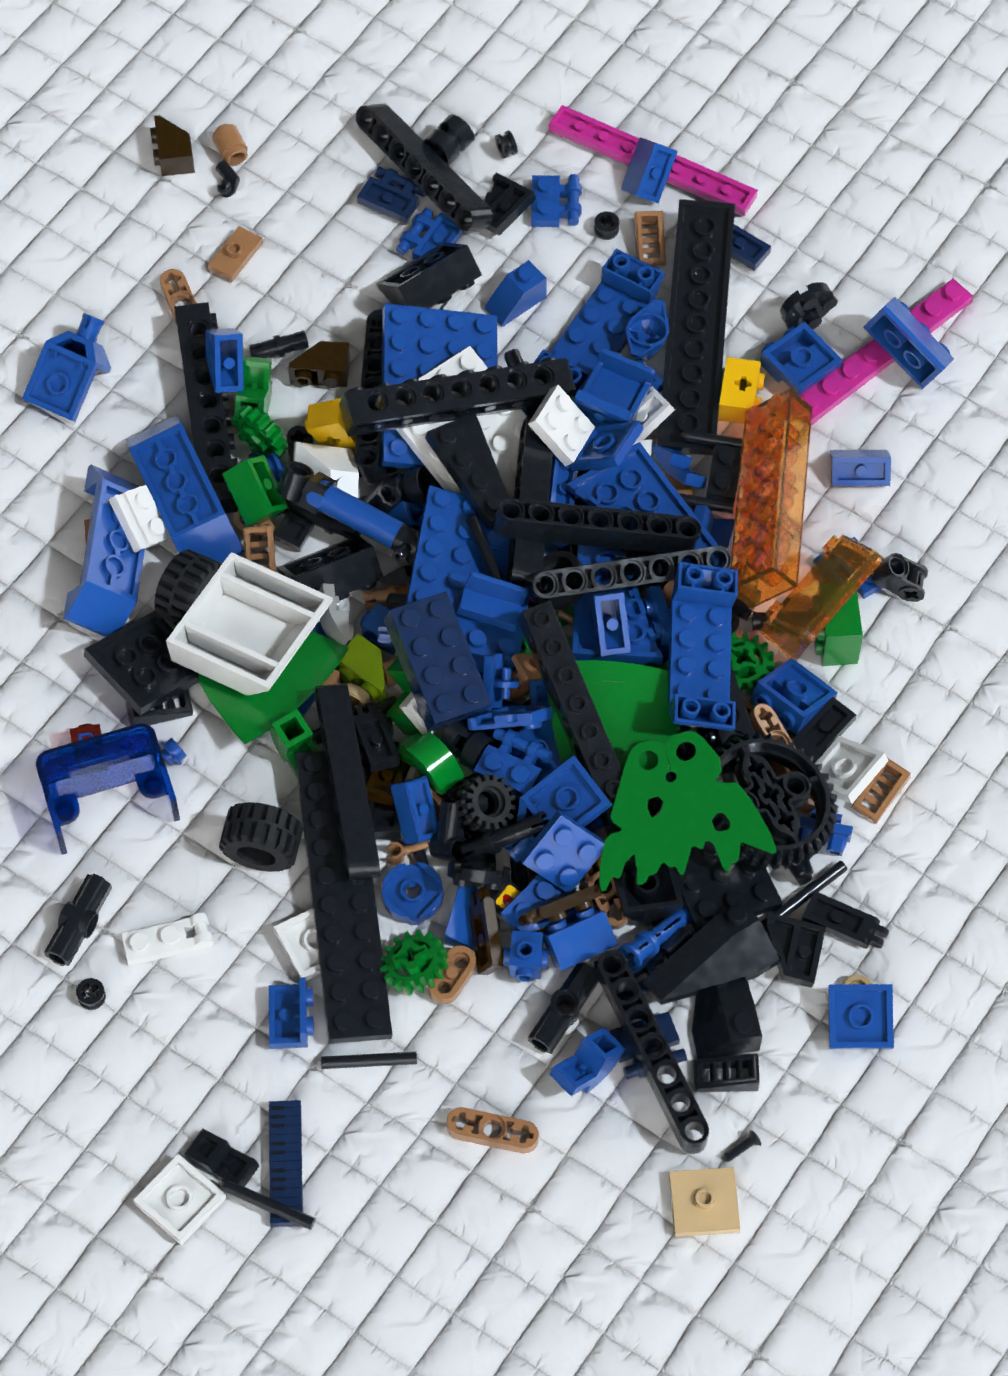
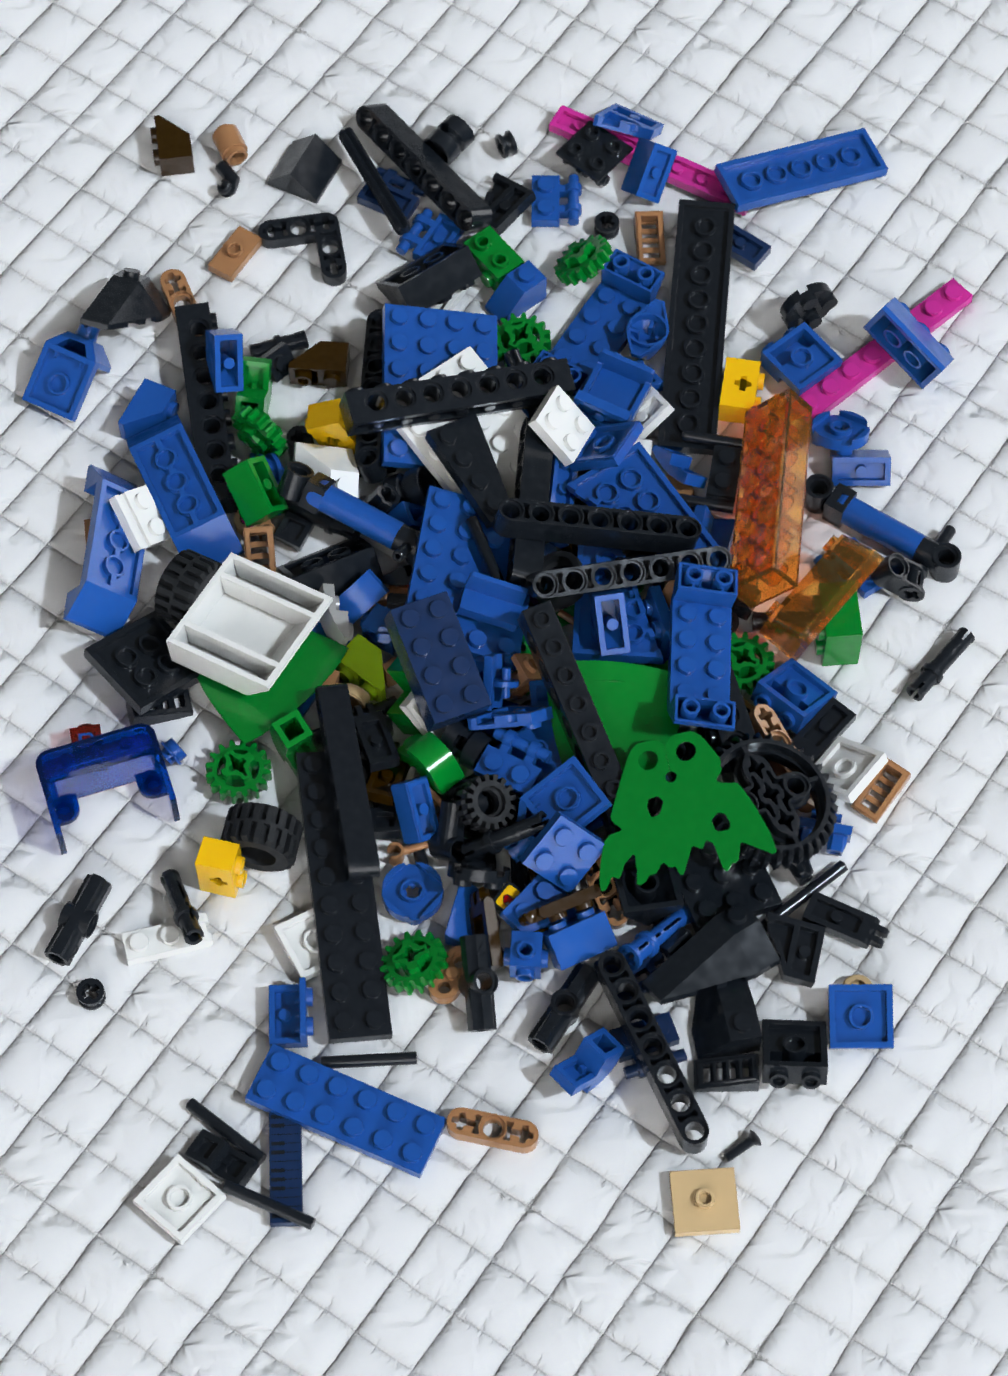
none -> black wedge [80,268,171,331]
none -> blue slope [118,378,179,440]
none -> black pin [160,869,204,945]
none -> black bar [186,1098,267,1165]
none -> yellow brick [195,836,247,898]
none -> green gear [205,740,272,804]
none -> blue plate [245,1044,447,1178]
none -> black beam [258,213,347,286]
none -> black plate [259,342,295,382]
none -> black slope [267,134,342,204]
none -> black axle [339,127,410,235]
none -> blue slope [339,569,390,624]
none -> black piece [458,934,498,1032]
none -> green brick [463,225,525,291]
none -> green gear [497,313,551,367]
none -> green gear [554,234,613,286]
none -> black hinge [556,120,633,186]
none -> blue wing [592,103,664,140]
none -> blue plate [714,128,888,213]
none -> black plate [762,1019,828,1089]
none -> piece [803,474,962,583]
none -> blue plate [811,410,870,456]
none -> black pin [906,627,975,701]

